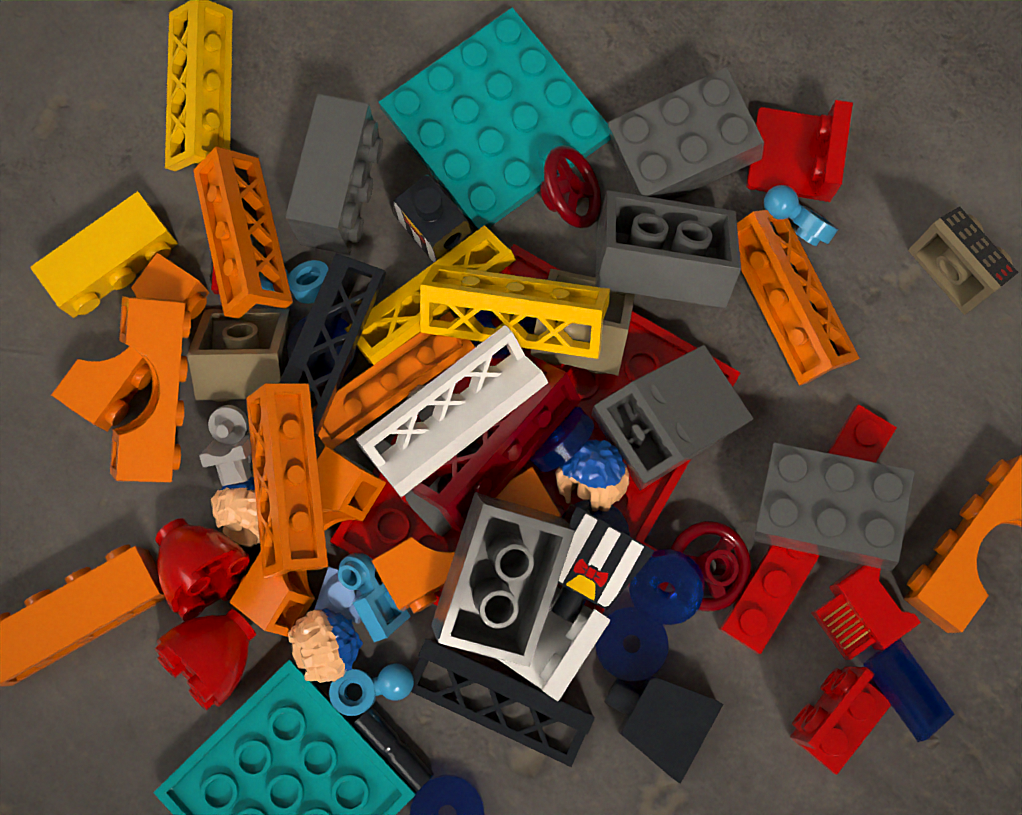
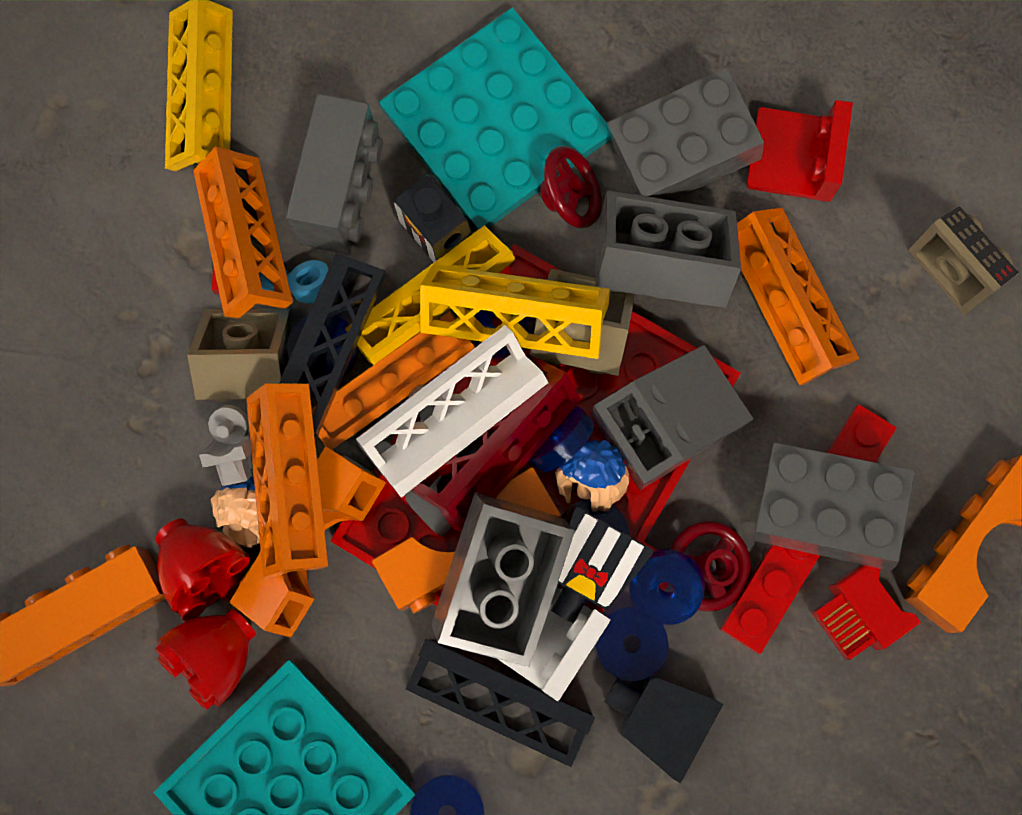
yellow brick [30,191,178,318] -> none
orange arch [51,253,210,432] -> none
orange arch [110,296,191,482] -> none
light nougat piece [288,608,363,683] -> none
light blue plate [314,567,362,624] -> none
dark azure plate [329,663,414,716] -> none
dark azure plate [338,553,411,642] -> none
black piece [352,707,434,793] -> none
dark azure plate [764,185,839,246] -> none
red bracket [790,666,893,775] -> none
clear blue tile [863,638,955,742] -> none

